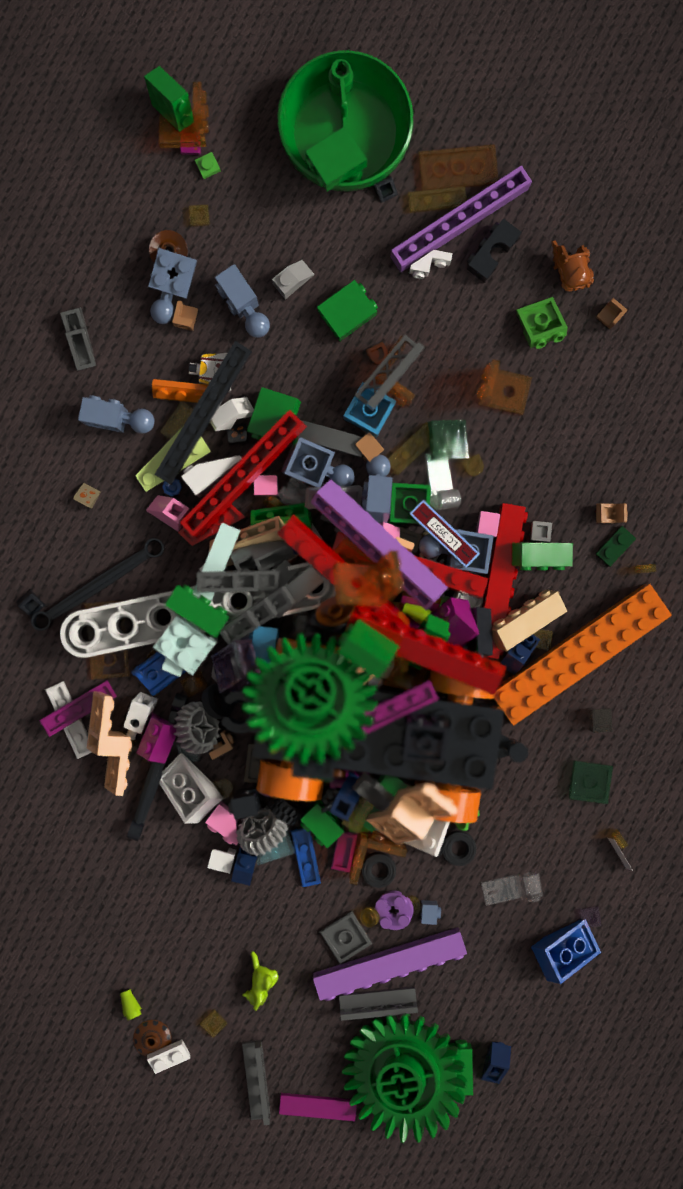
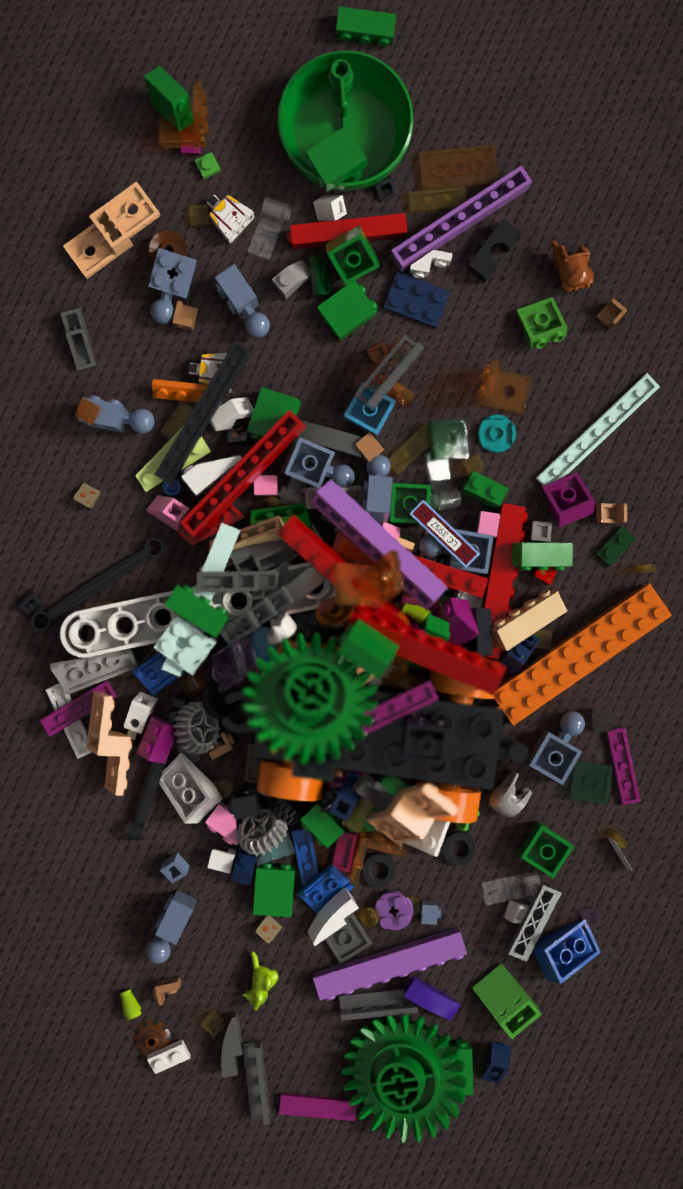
none -> light grey wing [50,649,139,695]
none -> light nougat bracket [63,182,161,279]
none -> clear orange slope [75,397,102,426]
none -> sand blue brick [146,890,198,964]
none -> medium nougat bracket [153,976,181,1005]
none -> sand blue plate [160,852,190,884]
none -> white torso [207,195,255,244]
none -> dark grey slope [221,1011,243,1078]
none -> clear door [248,197,291,260]
none -> green brick [253,862,295,917]
none -> dark tan slope [255,916,282,944]
none -> white hair [267,613,297,645]
none -> red brick [287,213,408,250]
none -> blue piece [297,863,354,914]
none -> white slope [307,887,359,946]
none -> dark green plate [309,255,332,298]
none -> white panel [313,195,347,221]
none -> green brick [325,225,380,285]
none -> green brick [336,6,396,47]
none -> dark blue plate [383,272,450,329]
none -> dark purple slope [403,975,461,1020]
none -> green brick [460,471,509,509]
none -> bright green slope [472,963,542,1039]
none -> teal tile [478,414,516,453]
none -> light grey helmet [489,770,532,818]
none -> white slope [504,900,529,924]
none -> dark grey fence [506,883,562,962]
none -> green brick [517,821,574,879]
none -> sand blue brick [526,711,585,785]
none -> red slope [532,566,557,585]
none -> light aqua tile [535,373,660,486]
none -> magenta slope [542,472,595,528]
none -> magenta tile [605,726,641,806]

